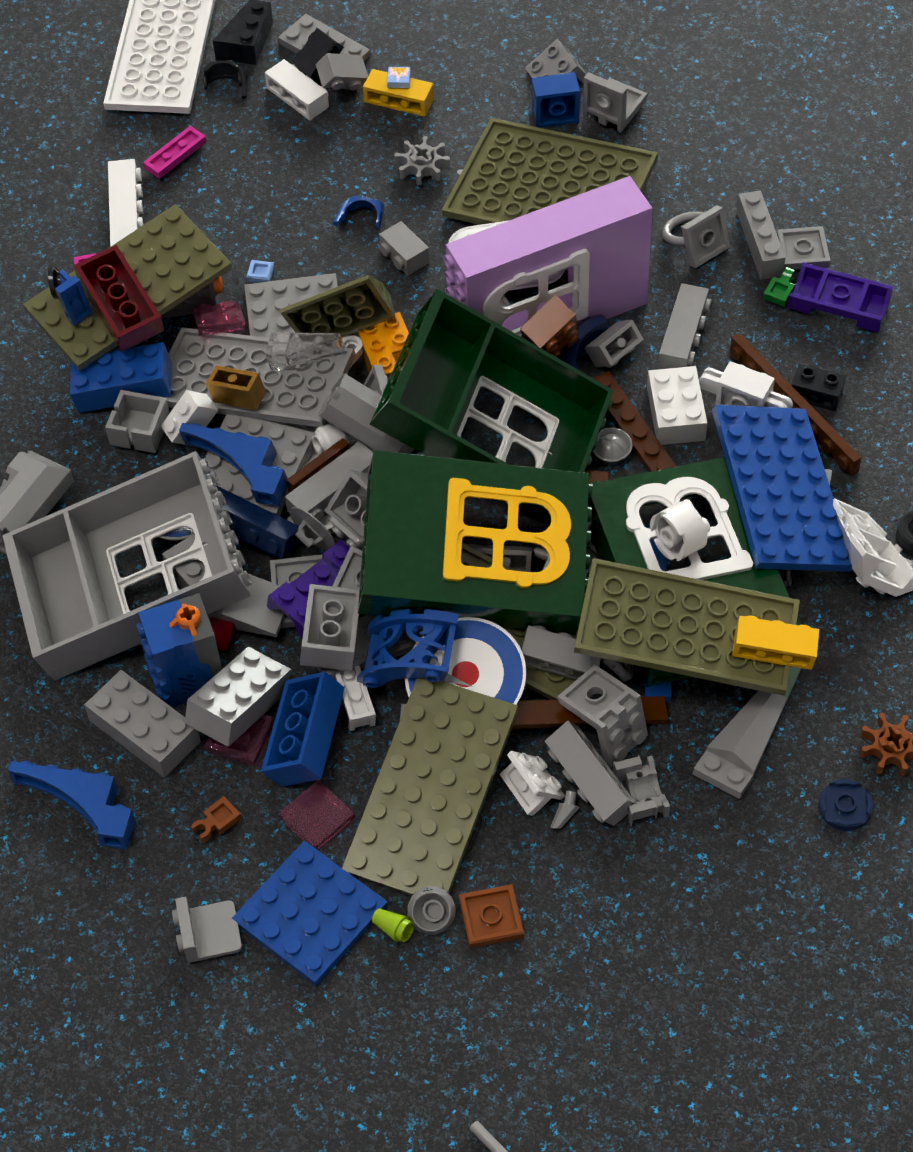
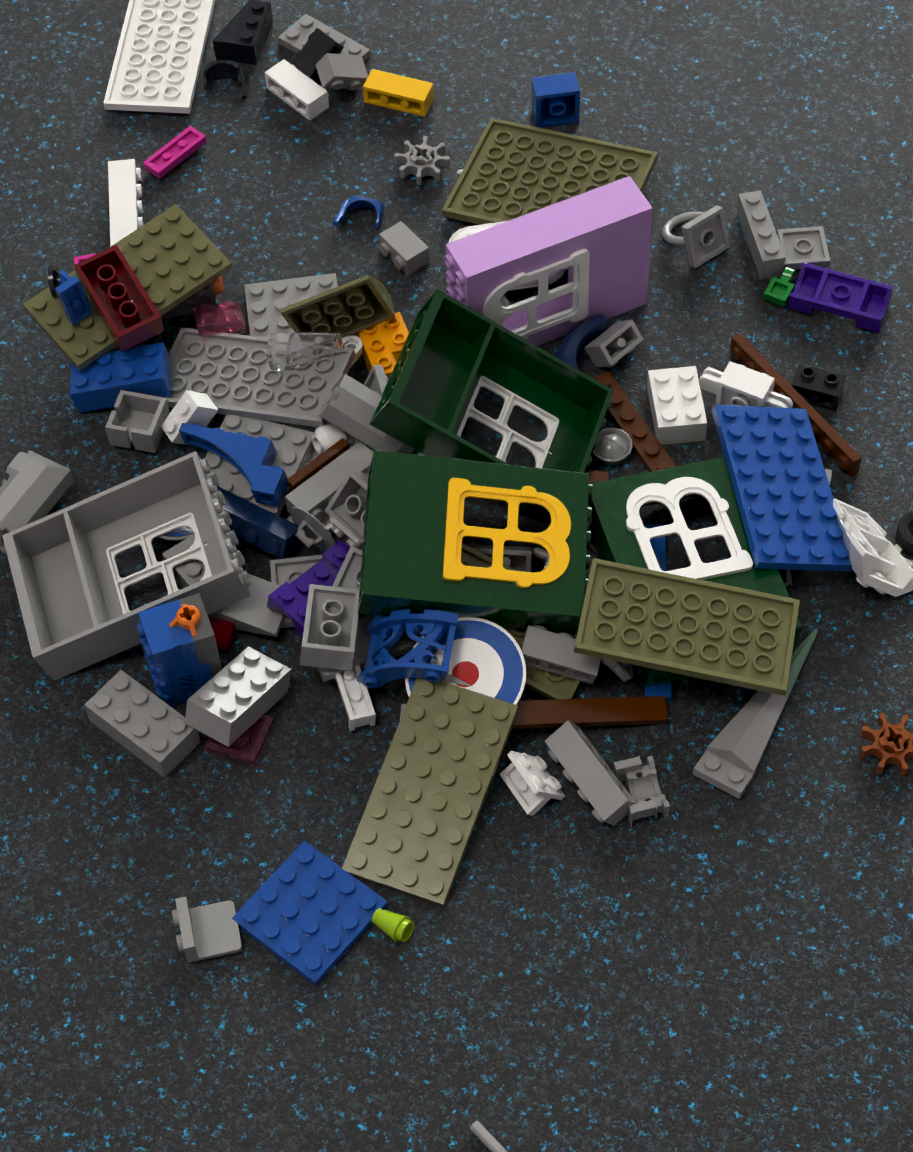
blue arch [8,761,135,850] -> none
dark orange plate [191,796,242,843] -> none
pearl gold brick [206,365,266,410] -> none
light blue tile [246,260,274,283] -> none
blue brick [261,672,345,787] -> none
clear pink tile [278,780,355,850] -> none
light blue tile [387,67,411,88] -> none
light grey hat [407,886,456,935] -> none
dark orange tile [458,884,524,948] -> none
dark orange brick [520,295,579,358] -> none
light grey bracket [525,39,586,83] -> none
light grey bar [550,791,579,829] -> none
light grey bracket [558,664,648,768] -> none
light grey bracket [583,72,647,132] -> none
white brick [650,499,710,561] -> none
light grey brick [658,283,712,369] -> none
yellow brick [732,616,819,670] -> none
dark blue tile [818,779,873,831] -> none

